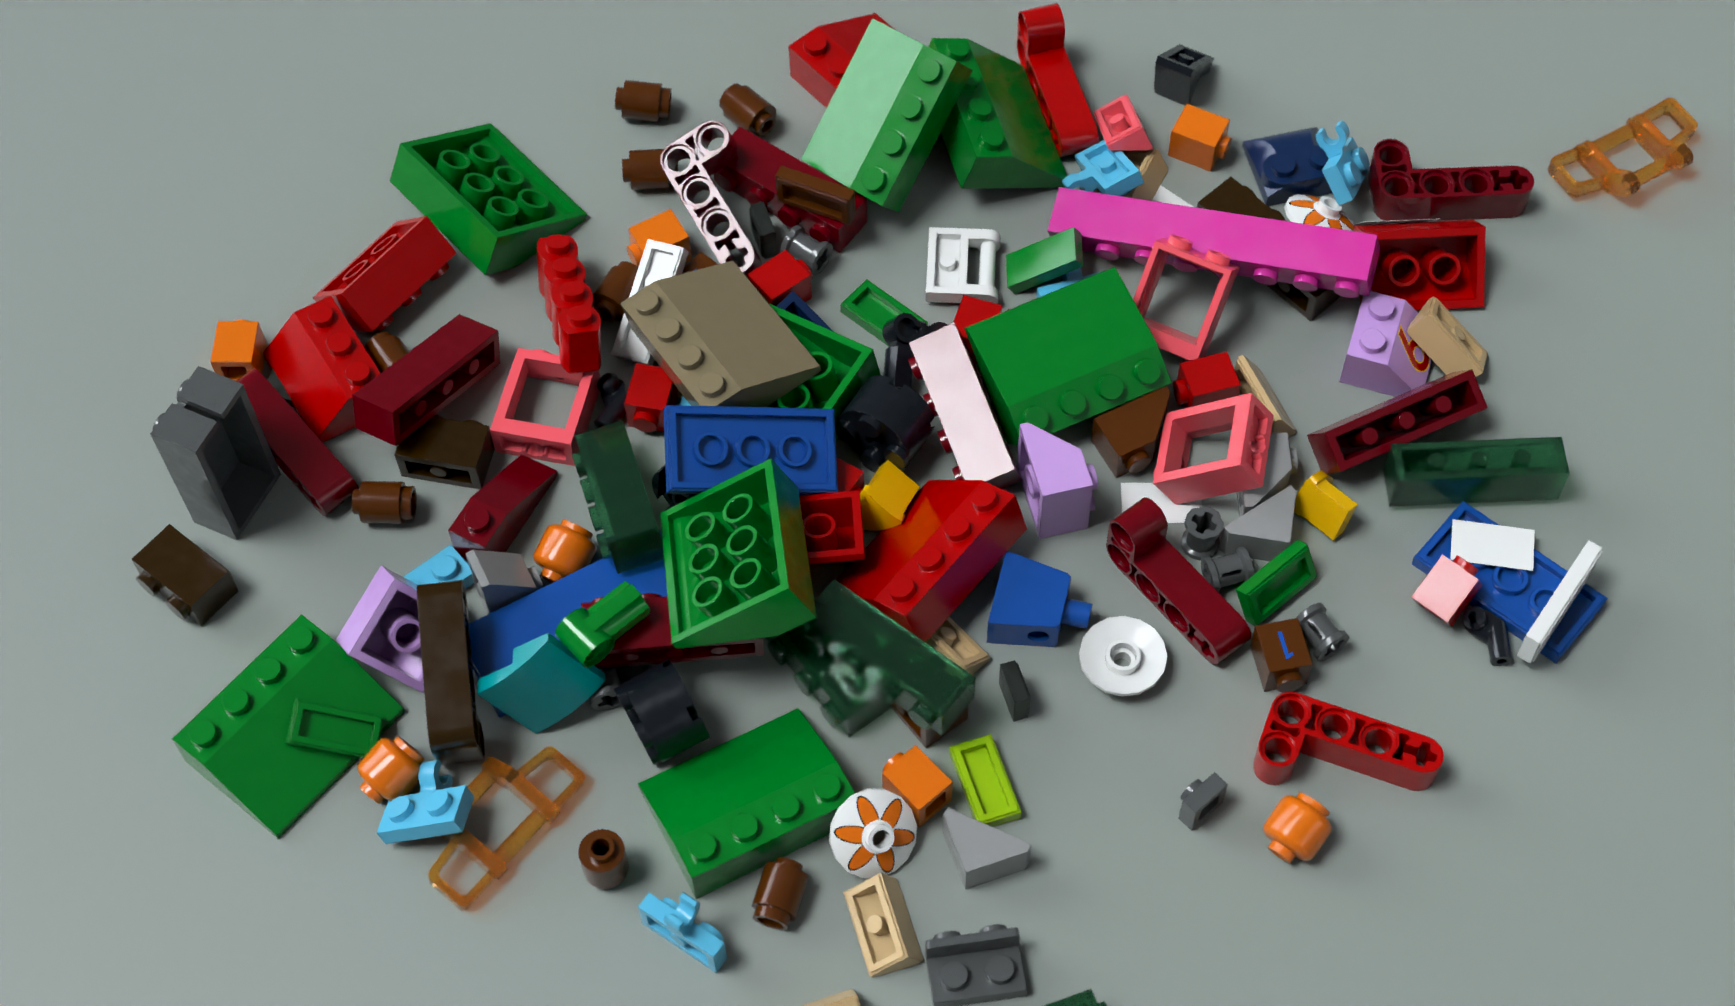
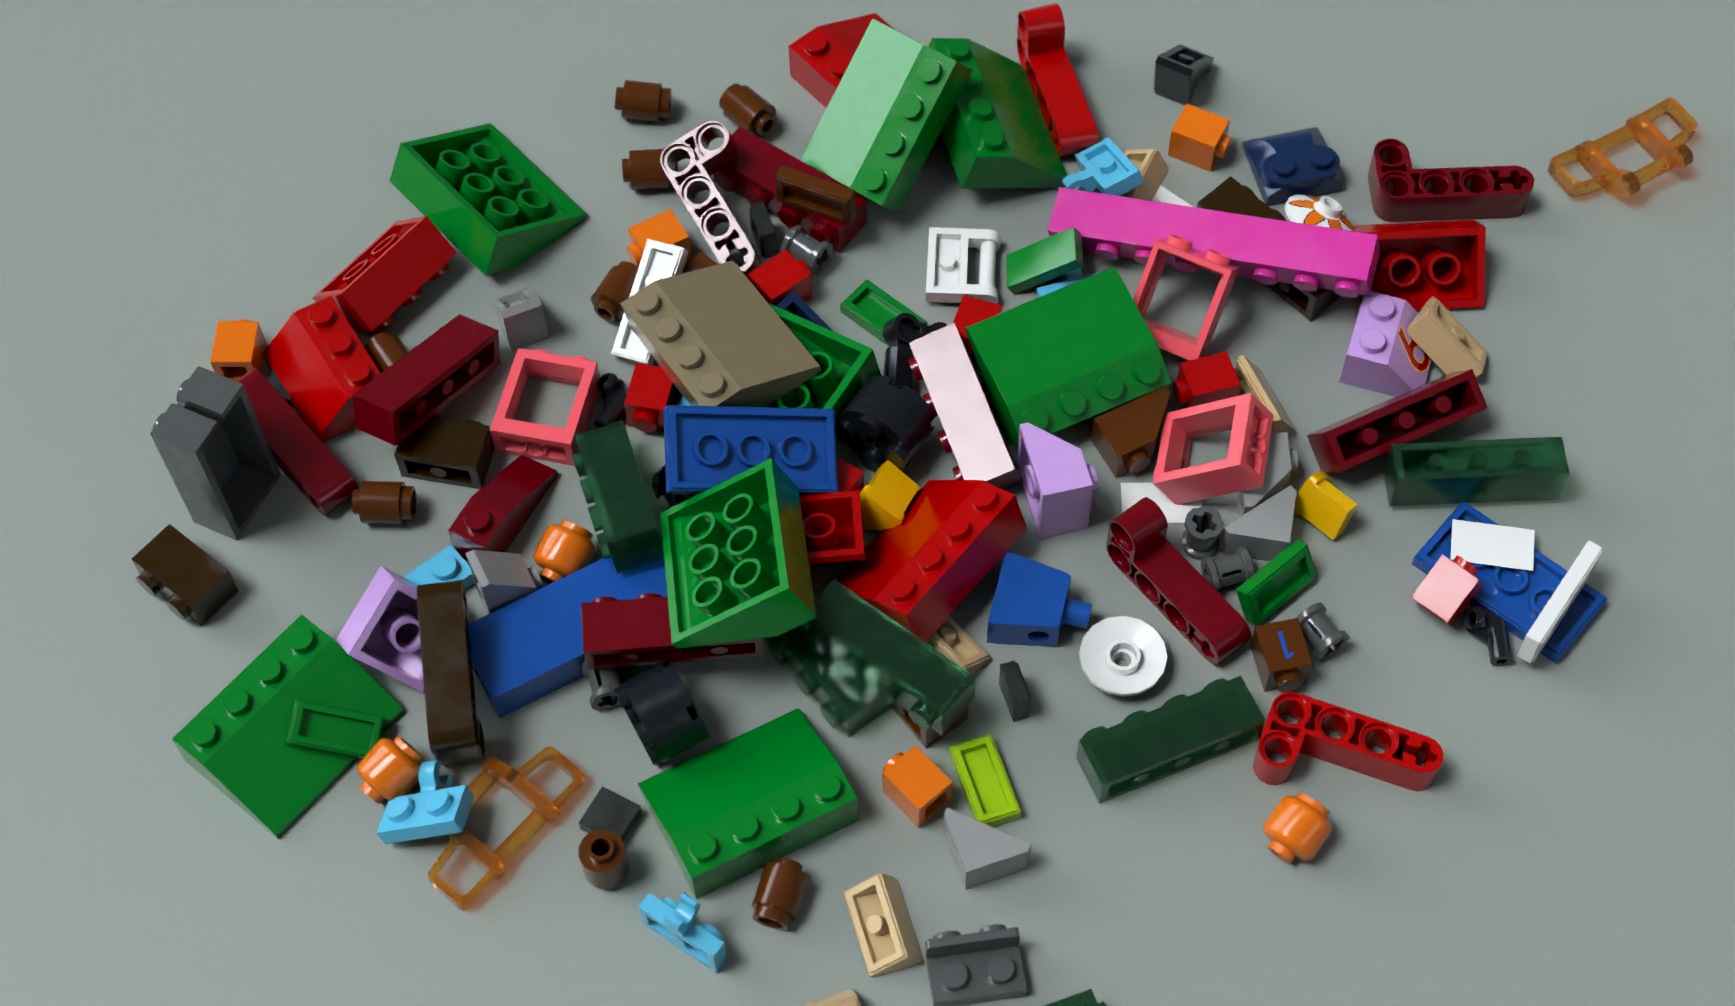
teal slope [477,633,606,734] -> none
red brick [537,234,602,374] -> none
green piece [555,581,650,668] -> none
white dish [829,789,917,878] -> none
coral slope [1093,95,1153,151] -> none
dark grey plate [1179,772,1228,831] -> none
medium azure plate [1316,120,1370,205] -> none
white sticker [1355,219,1438,225] -> none
none -> light grey slope [490,288,549,351]
none -> pearl dark grey tile [579,786,642,842]
none -> clear green brick [1076,676,1265,804]

